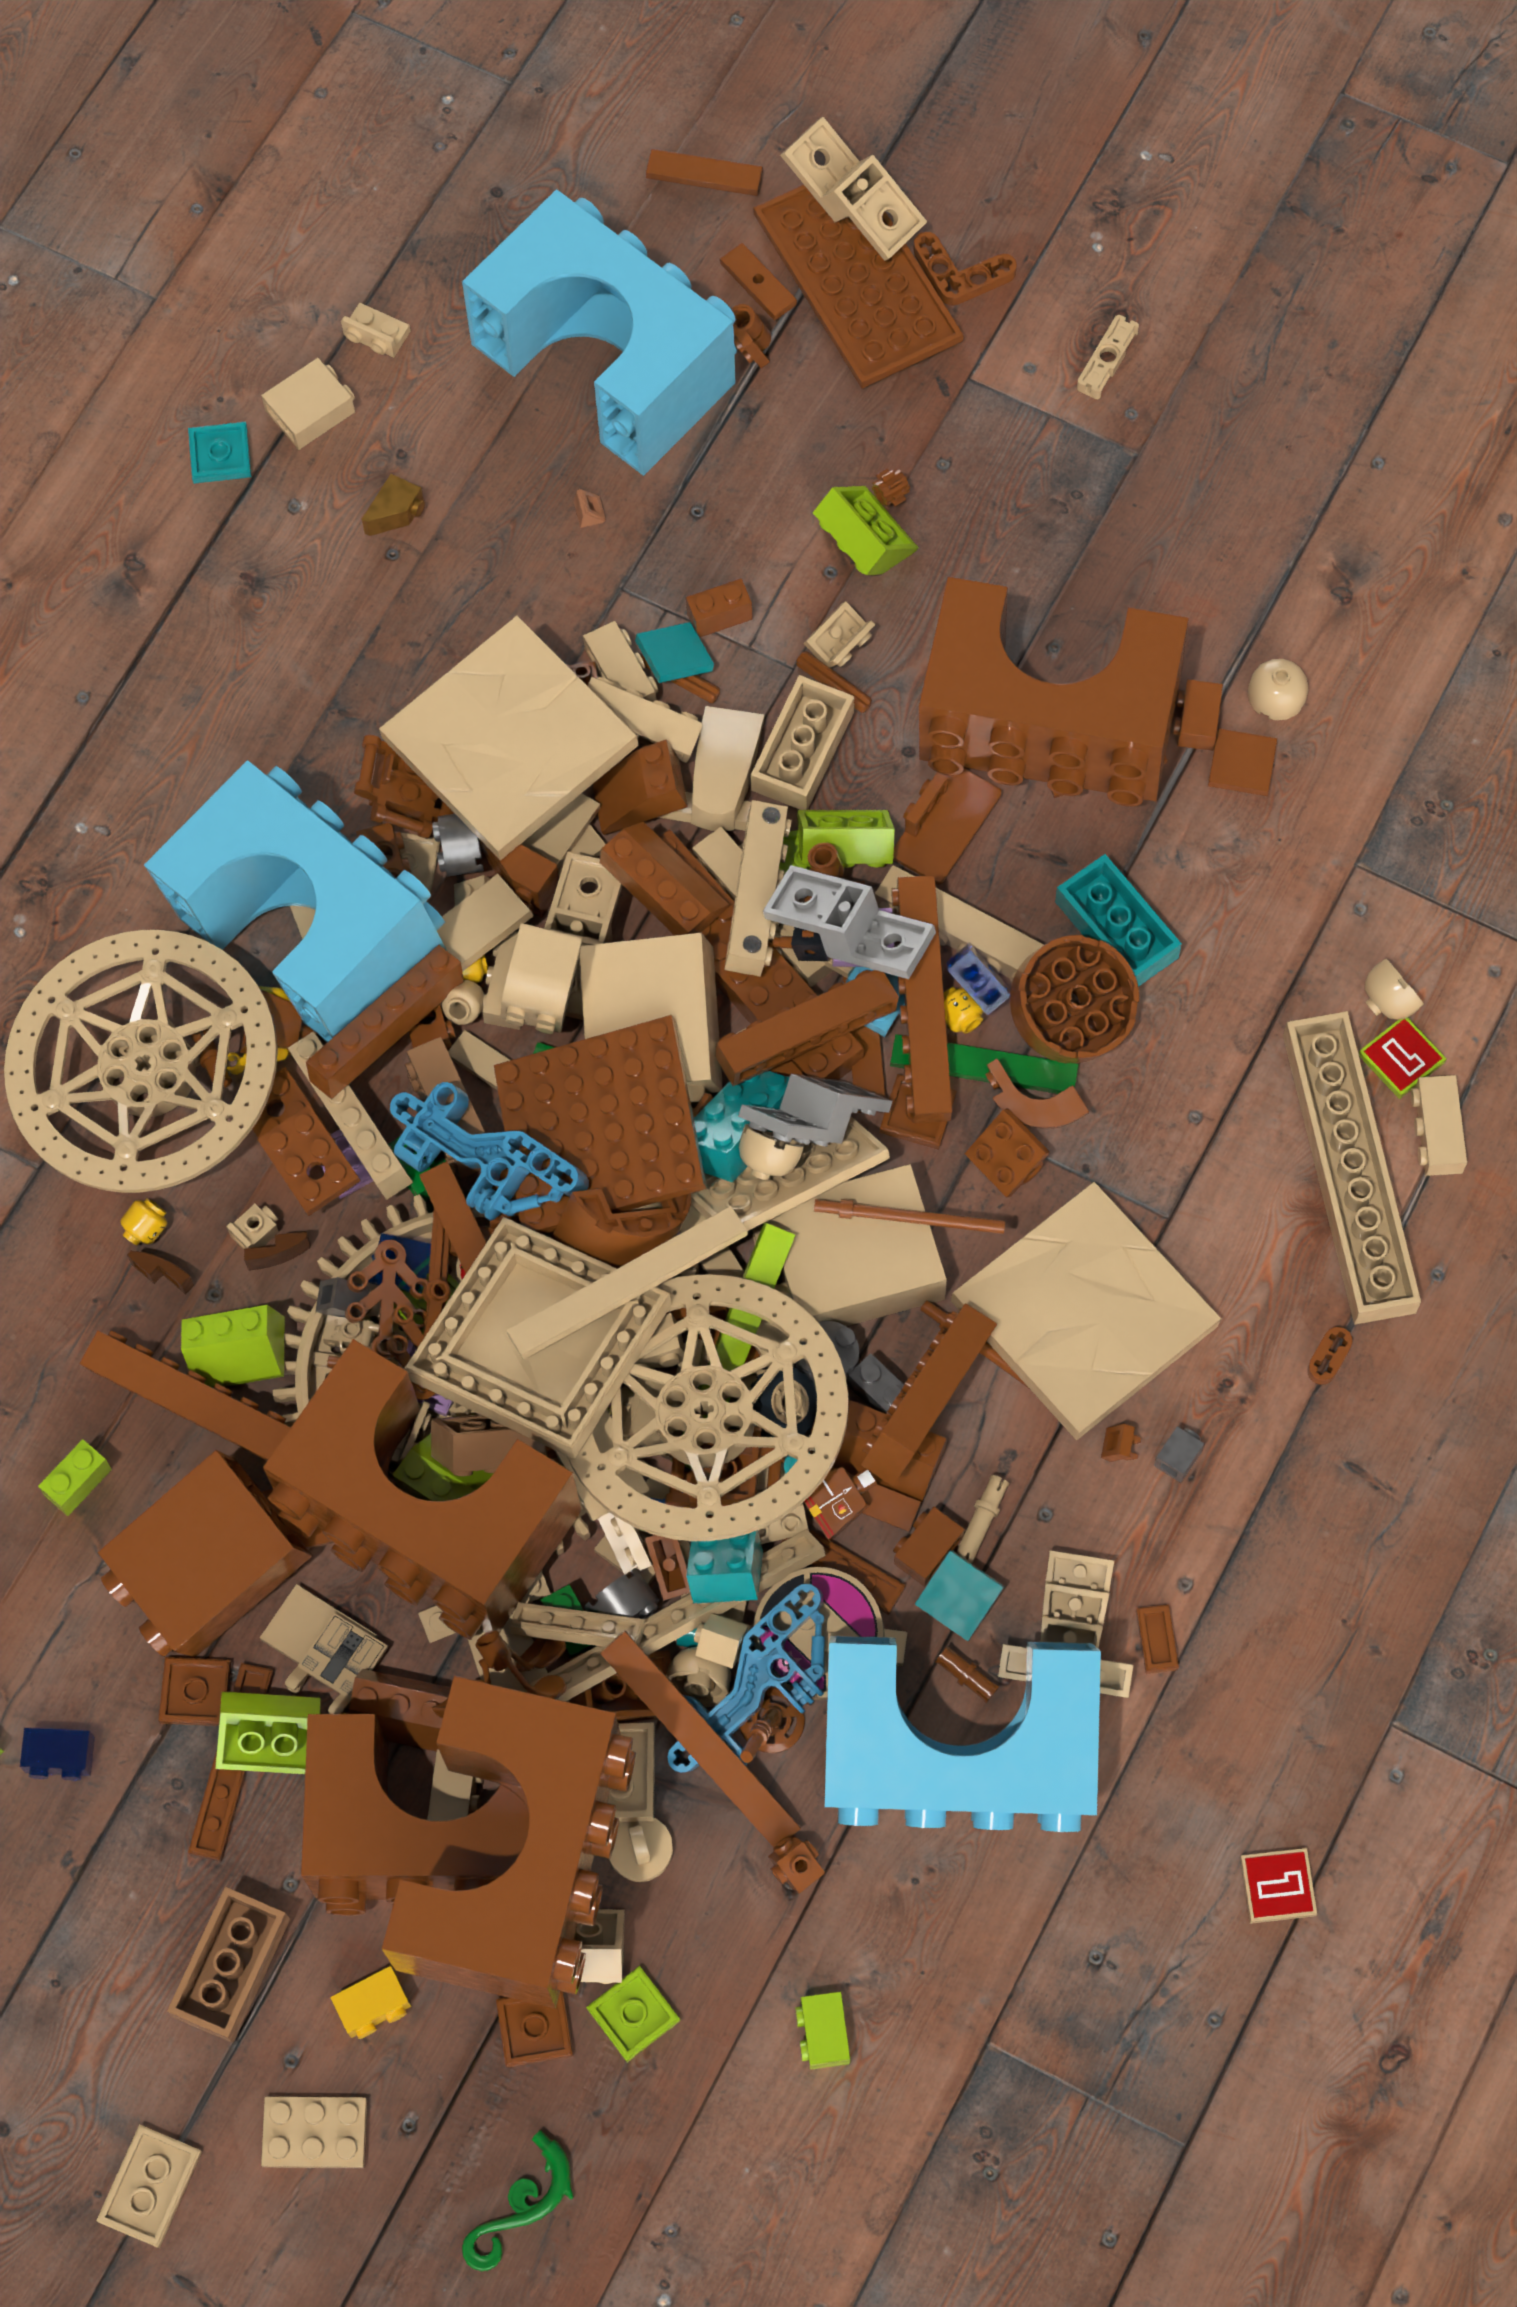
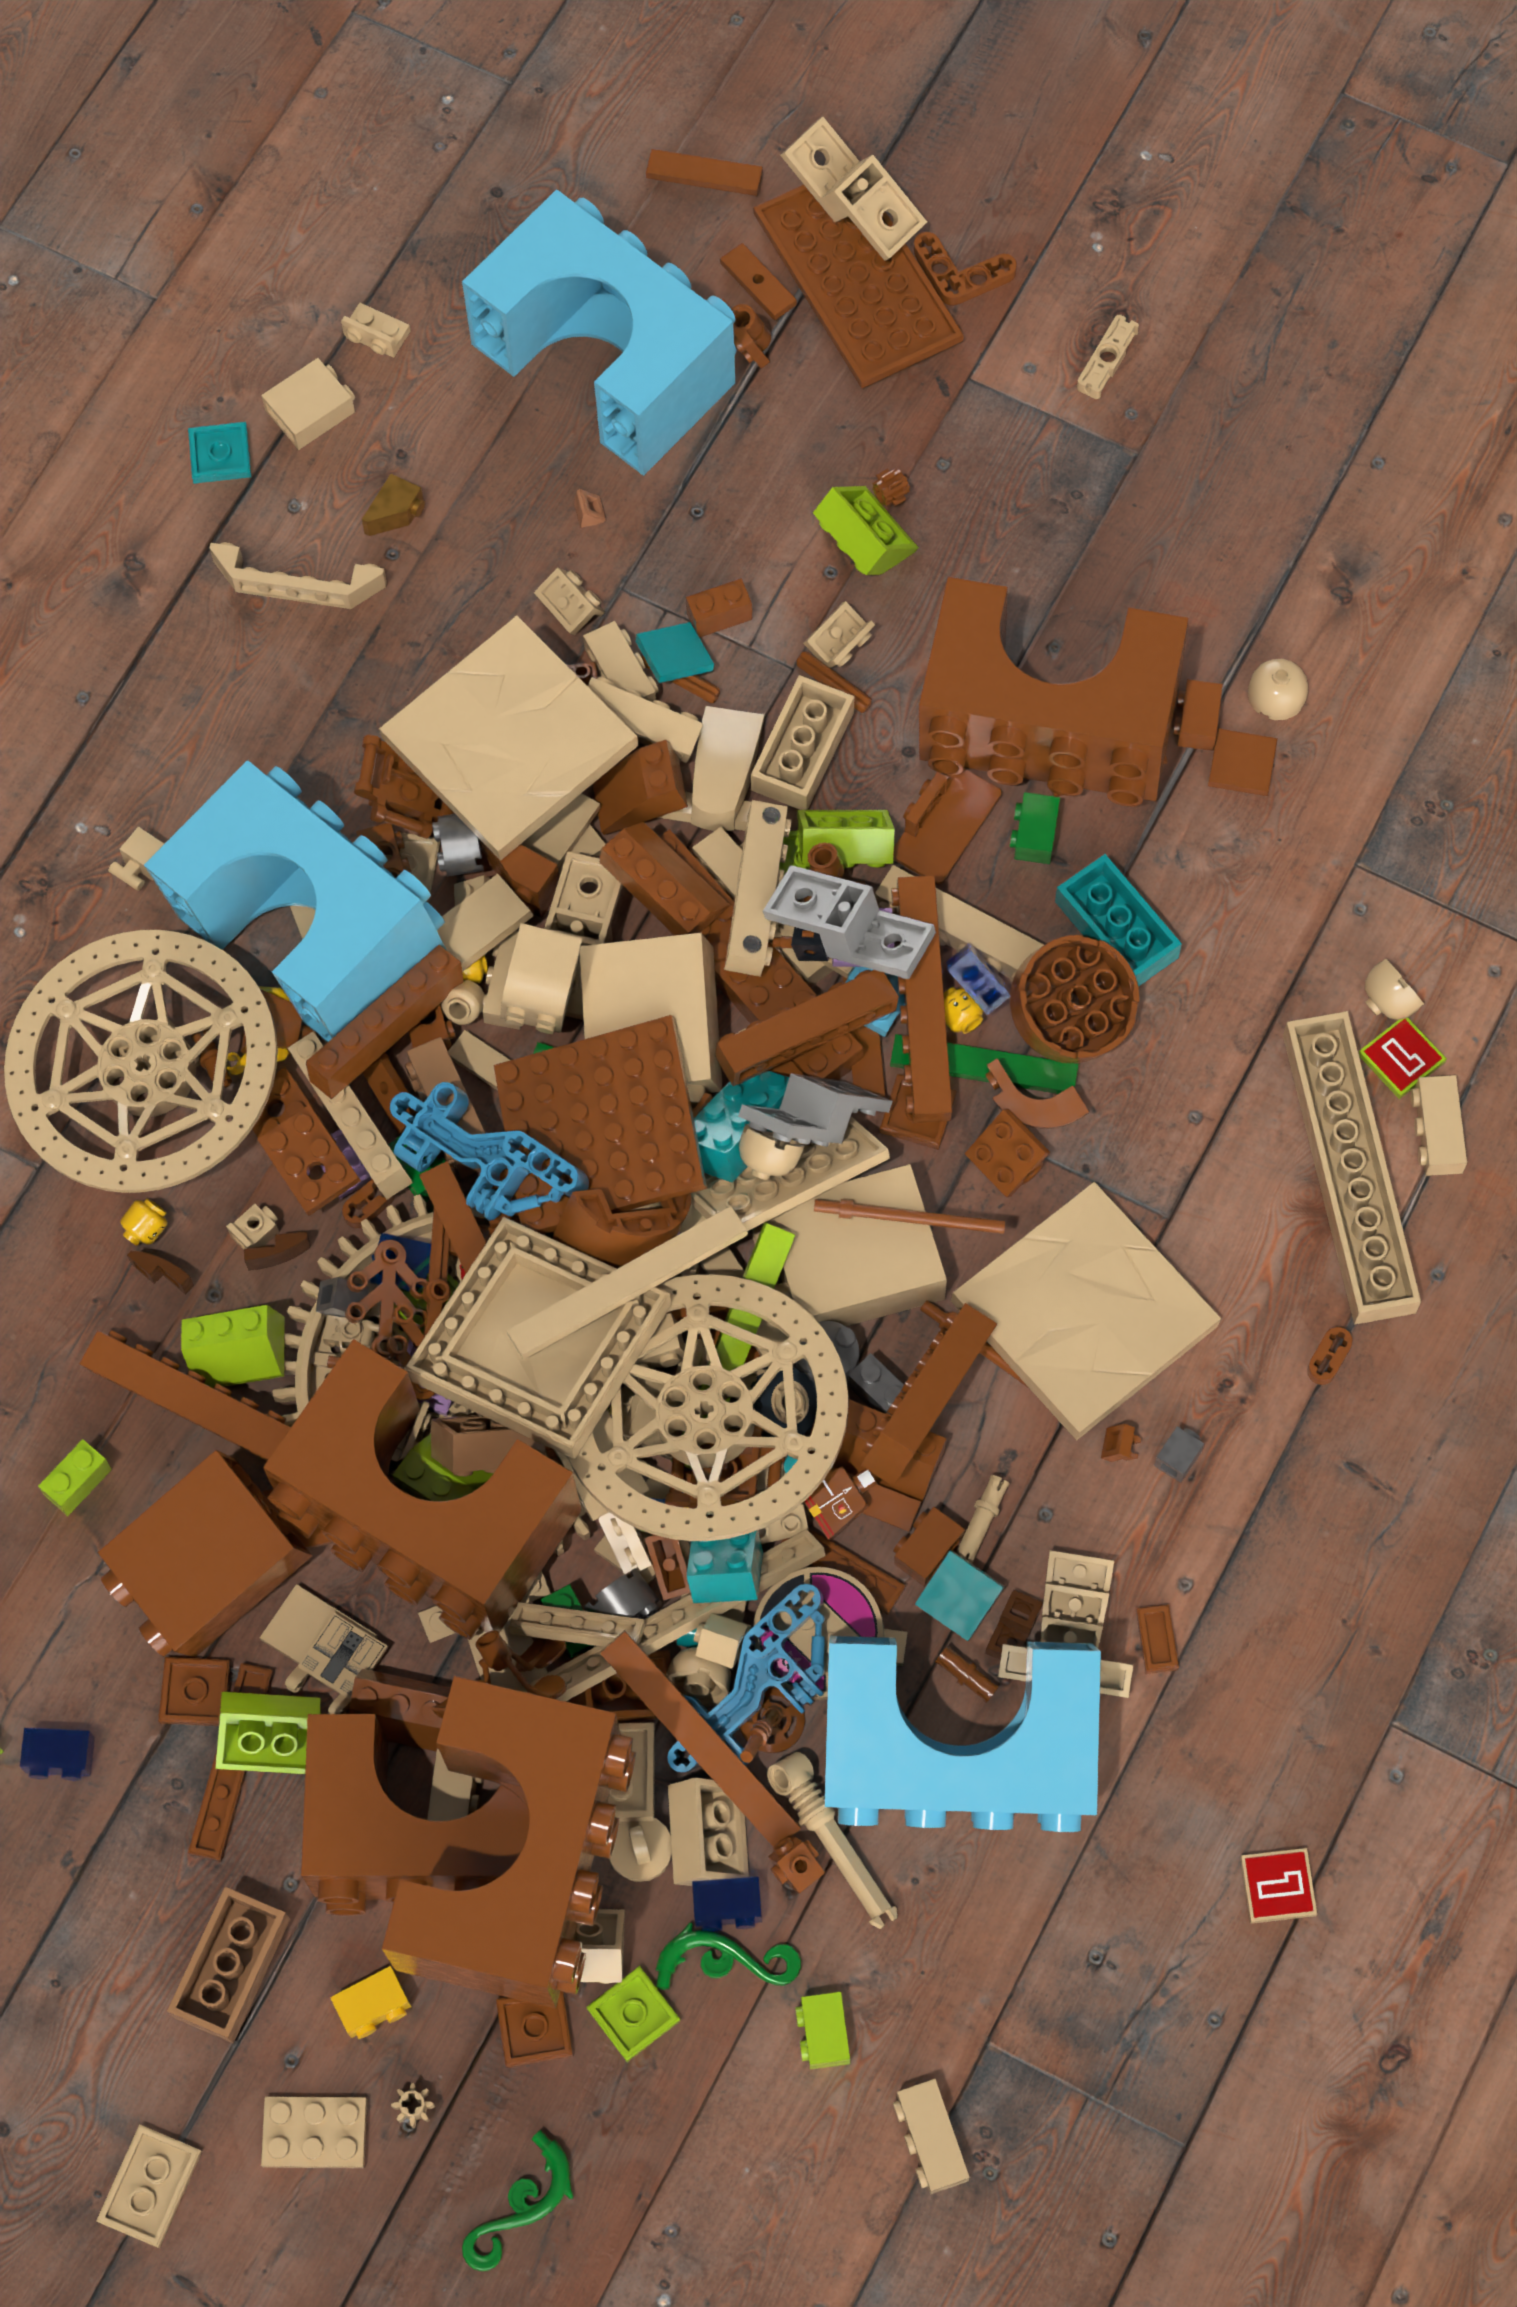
none -> tan brick [108,827,164,891]
none -> tan slope [209,542,387,609]
none -> dark orange beam [342,1179,395,1229]
none -> dark orange tile [362,1053,418,1134]
none -> tan gear [391,2083,435,2128]
none -> tan bracket [534,567,605,635]
none -> green plant [655,1922,801,1990]
none -> tan slope [668,1778,749,1887]
none -> clear blue brick [692,1877,762,1932]
none -> tan piece [767,1752,897,1929]
none -> tan brick [892,2079,970,2195]
none -> reddish brown slope [985,1589,1043,1660]
none -> green brick [1010,792,1060,865]

